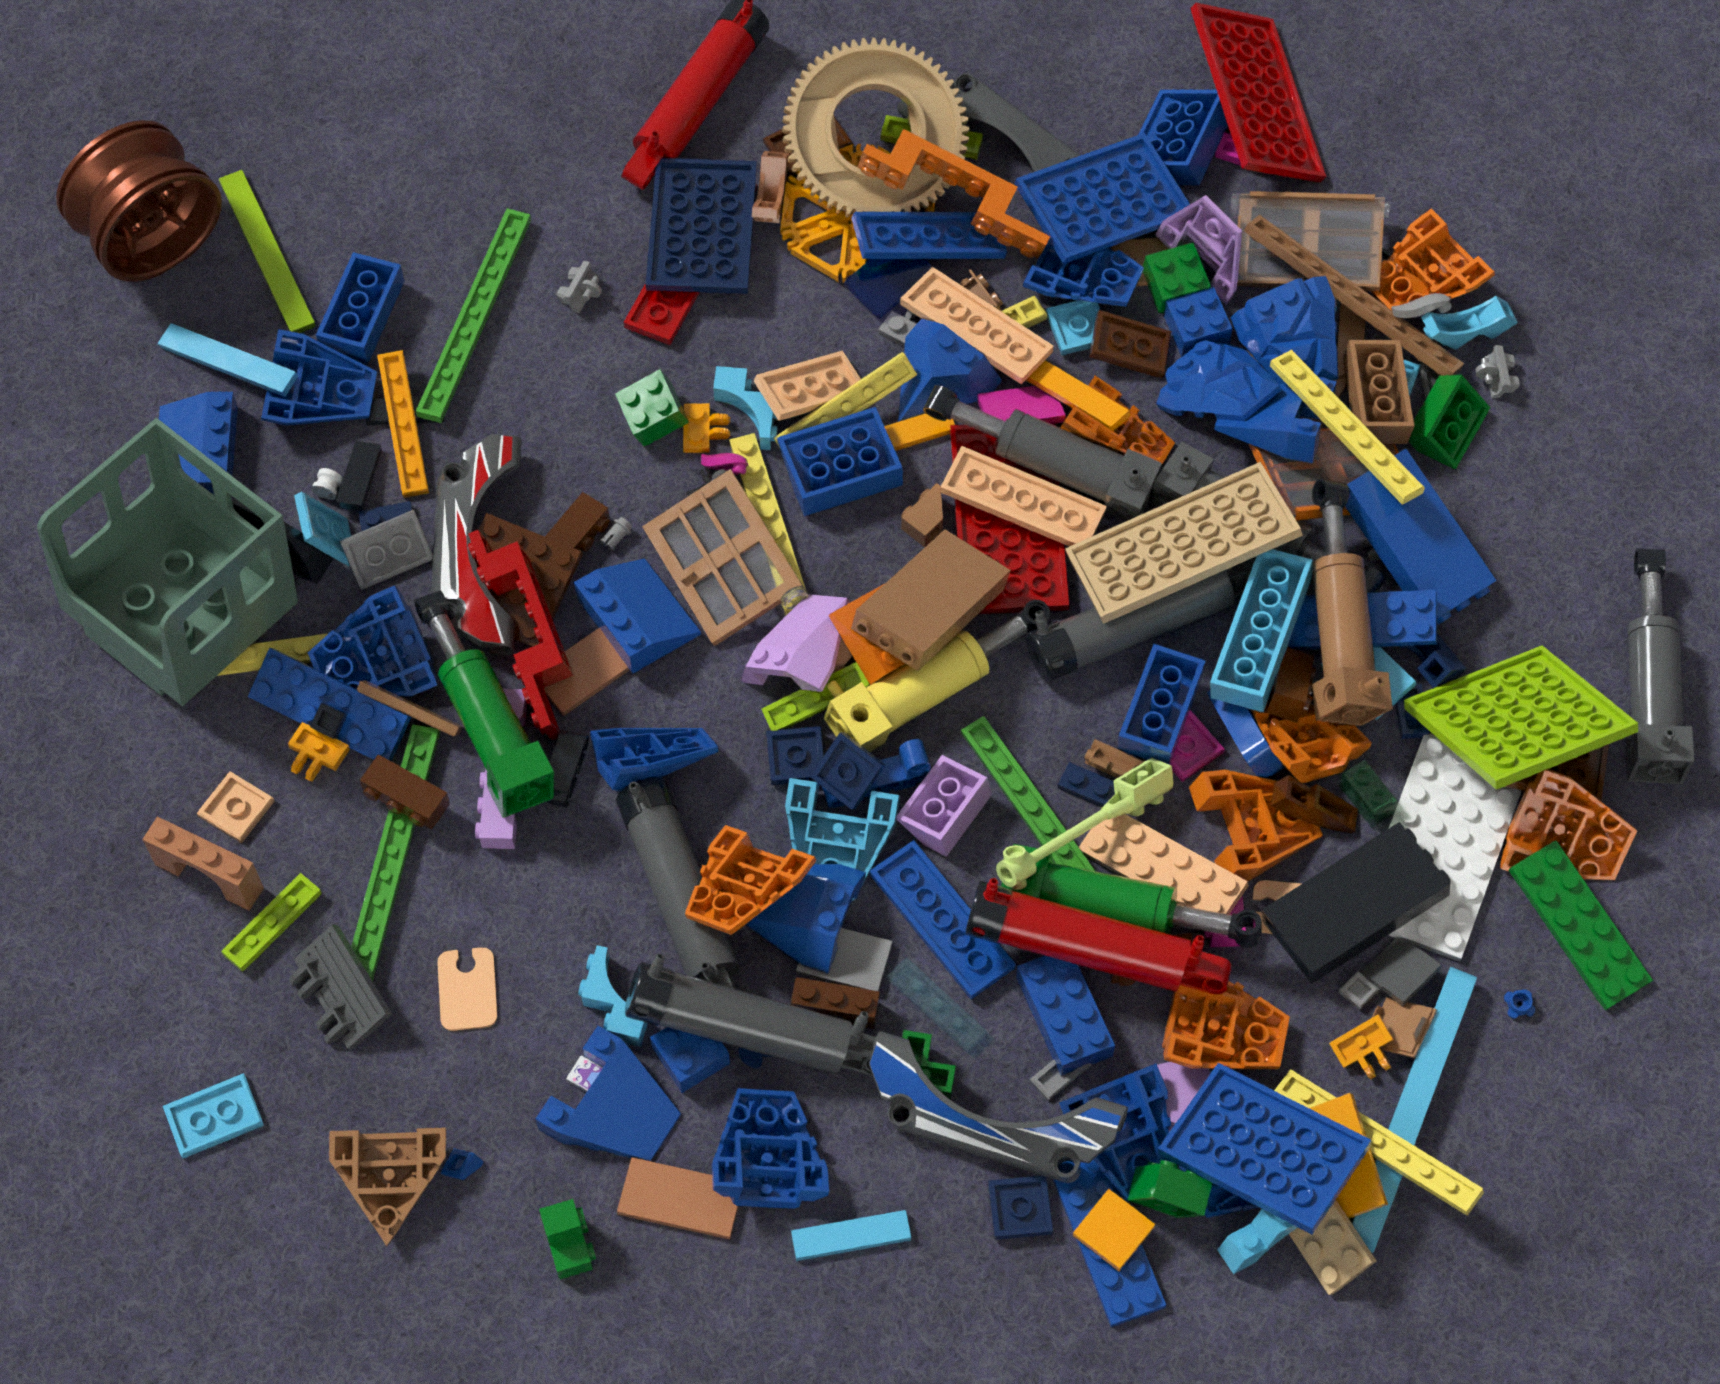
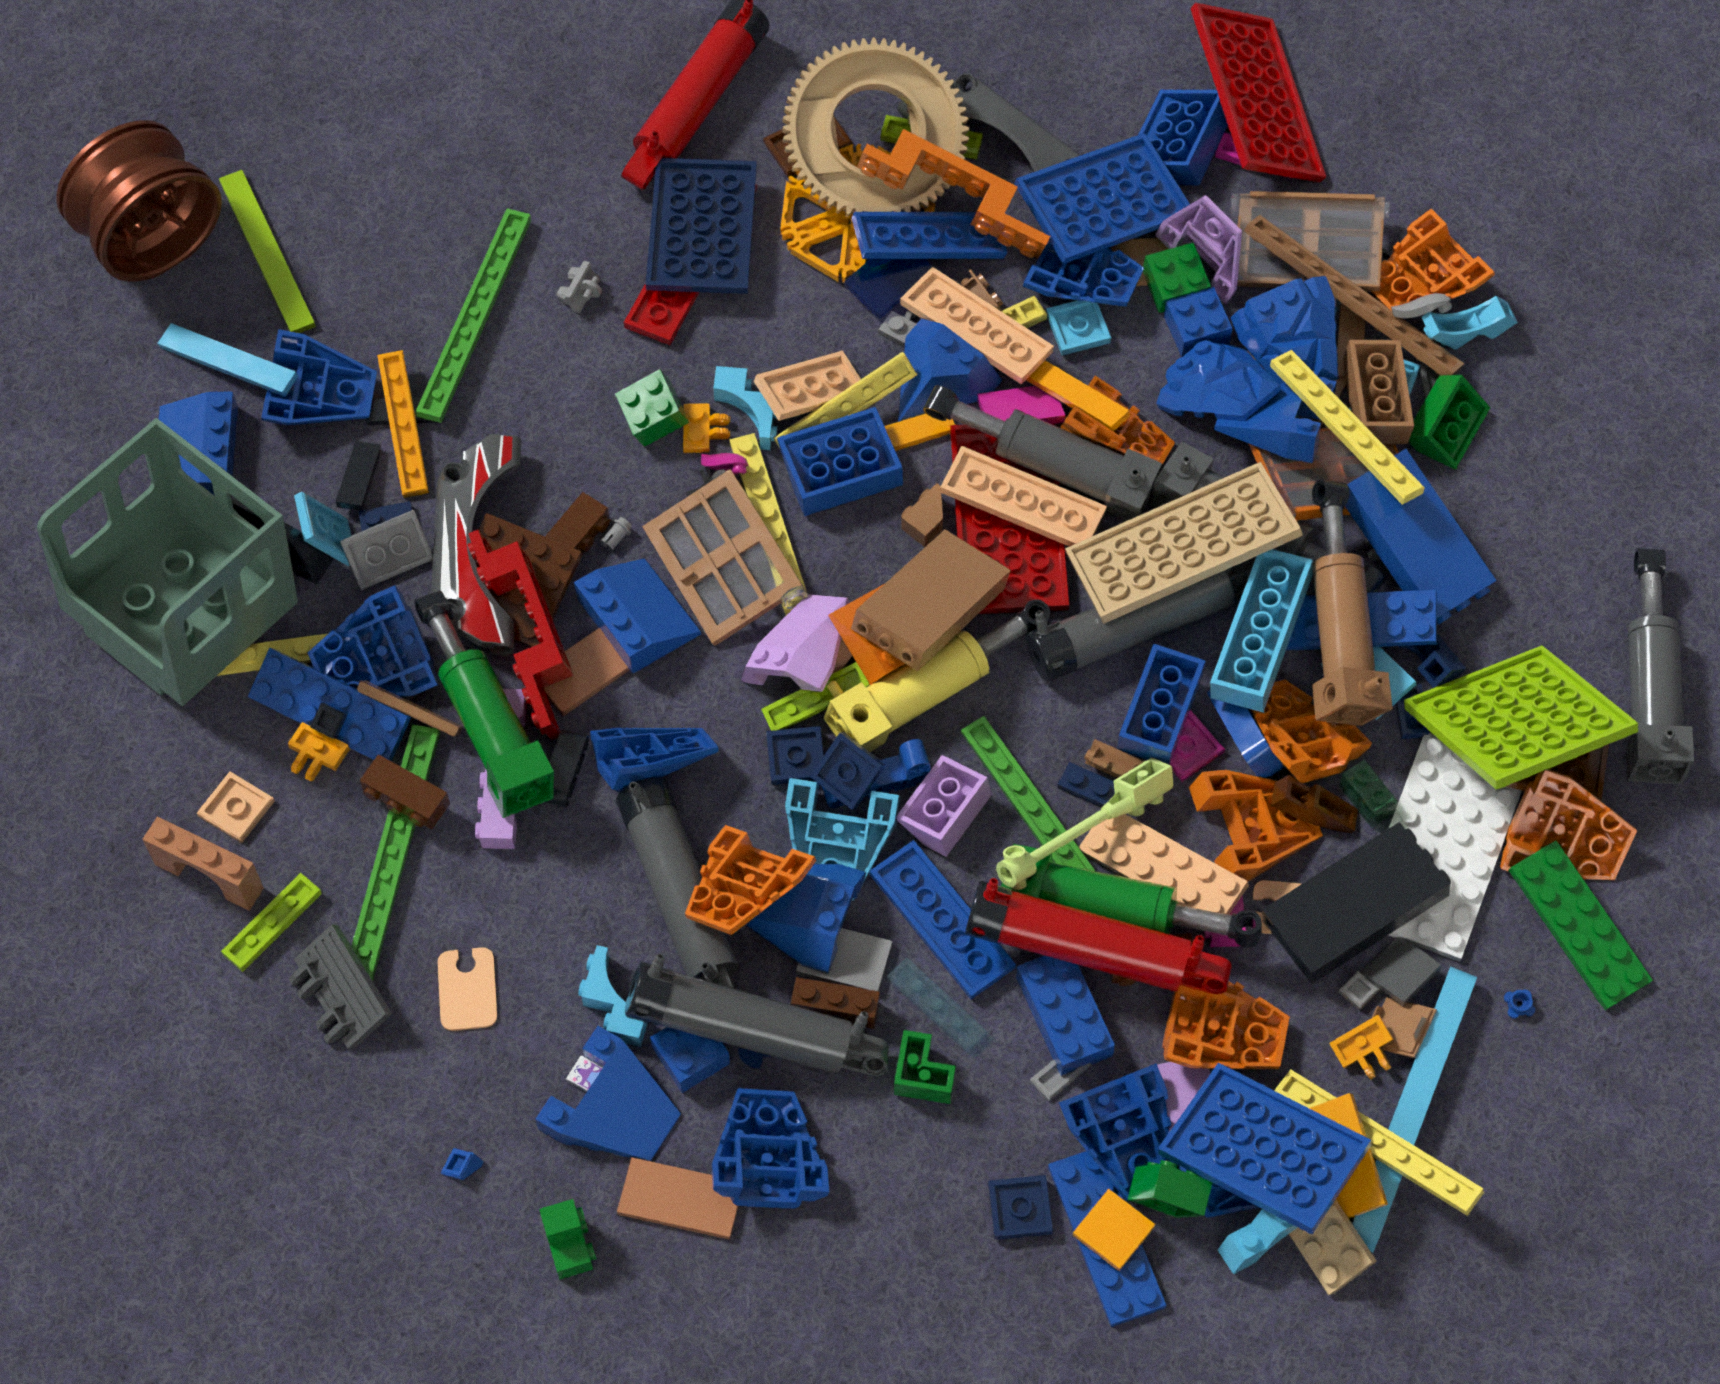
medium azure tile [163,1073,264,1159] -> none
white wheel [311,468,343,500] -> none
blue brick [316,252,405,364] -> none
medium nougat wedge [329,1128,446,1247] -> none
nougat arch [752,151,789,223] -> none
medium azure tile [791,1210,911,1261] -> none
dark grey panel [869,1031,1128,1183] -> none
reddish brown tile [1089,310,1171,378] -> none
reddish brown brick [1266,647,1316,723] -> none
light grey hips [1475,345,1520,398] -> none

